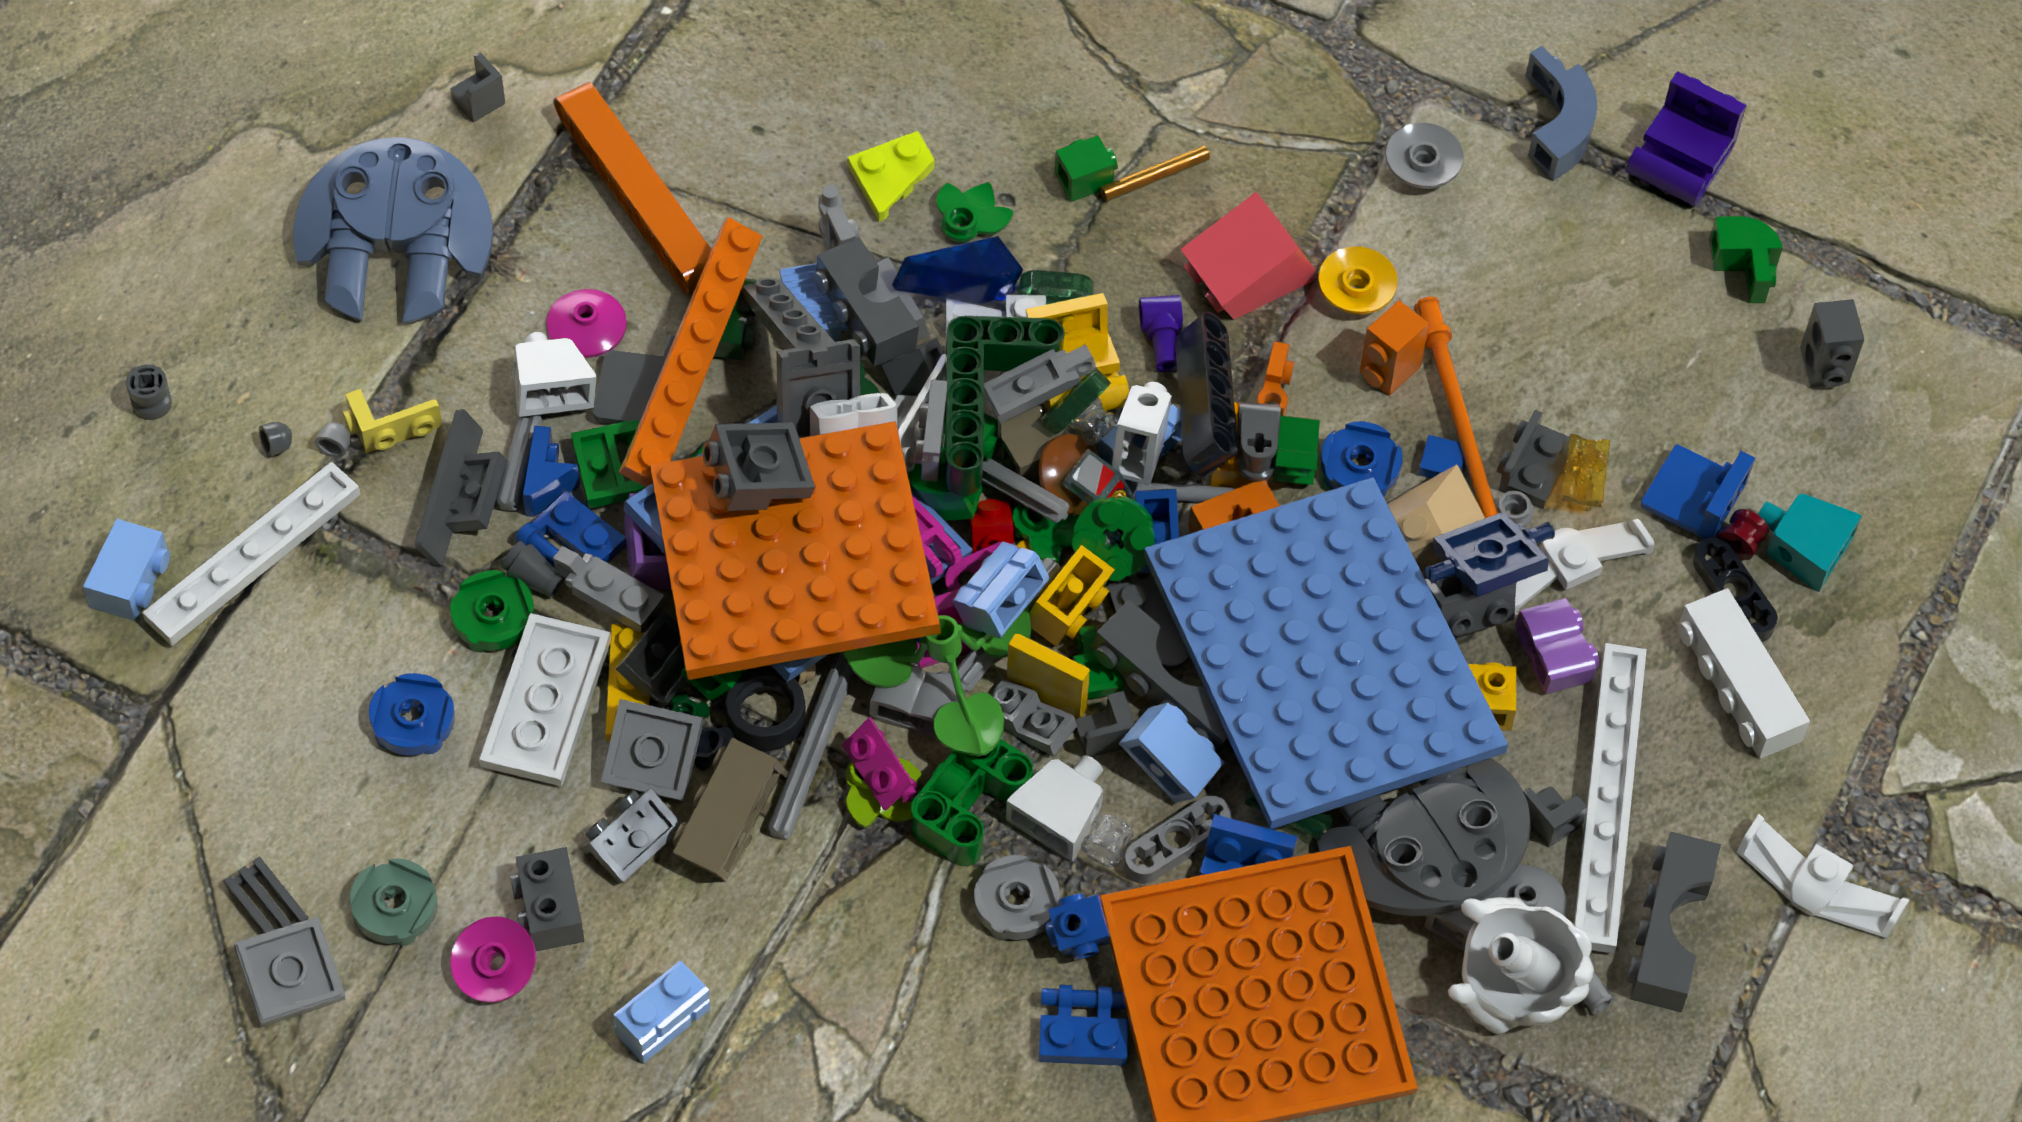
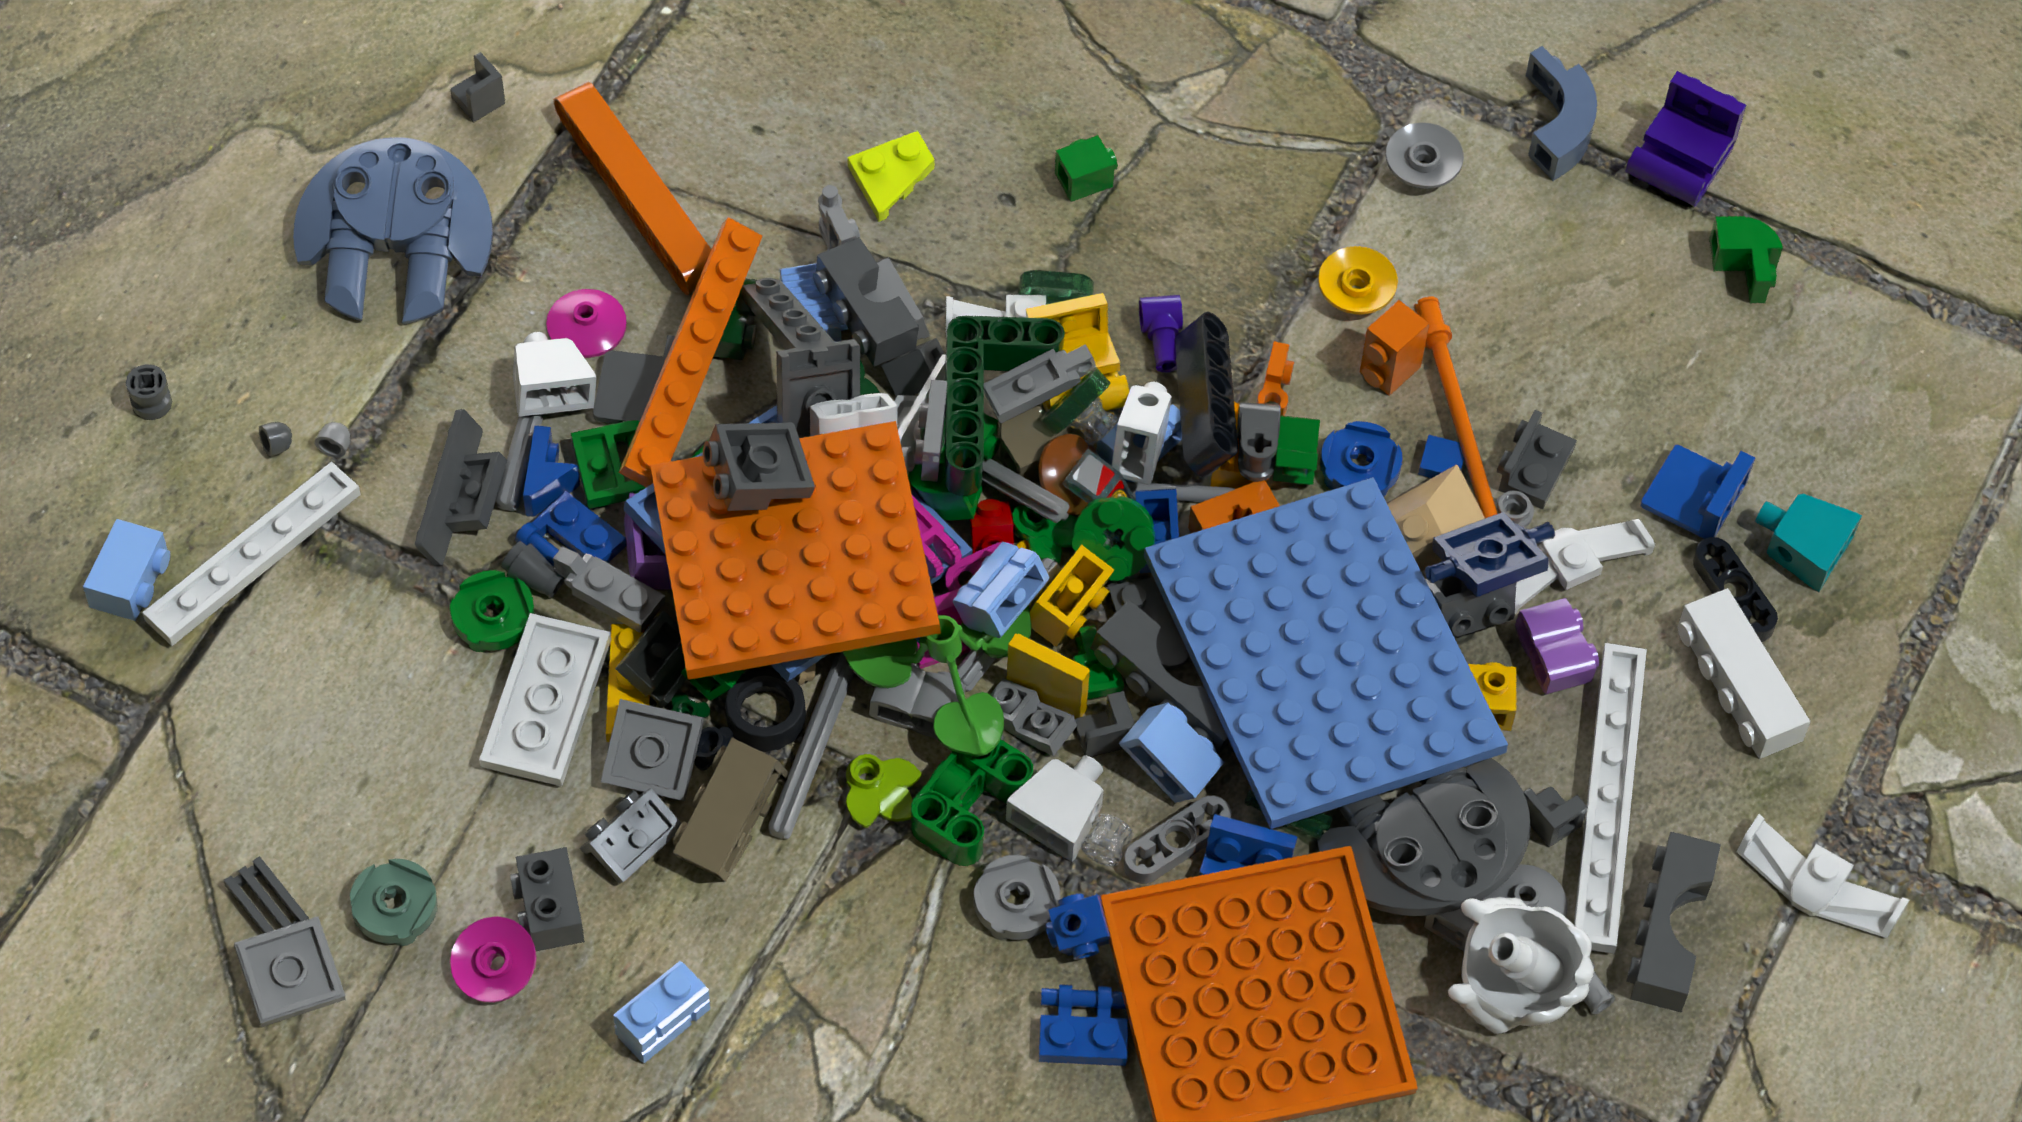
light yellow bracket [342,389,442,454] -> none
blue plate [369,673,455,755] -> none
dark pink hinge [842,717,917,810] -> none
clear blue slope [892,236,1024,304] -> none
green plate [936,182,1013,242] -> none
pearl gold bar [1099,145,1210,201] -> none
coral slope [1181,191,1319,320] -> none
clear yellow hips [1561,434,1610,511] -> none
dark red wheel [1718,509,1769,560] -> none
dark grey brick [1800,299,1865,387] -> none

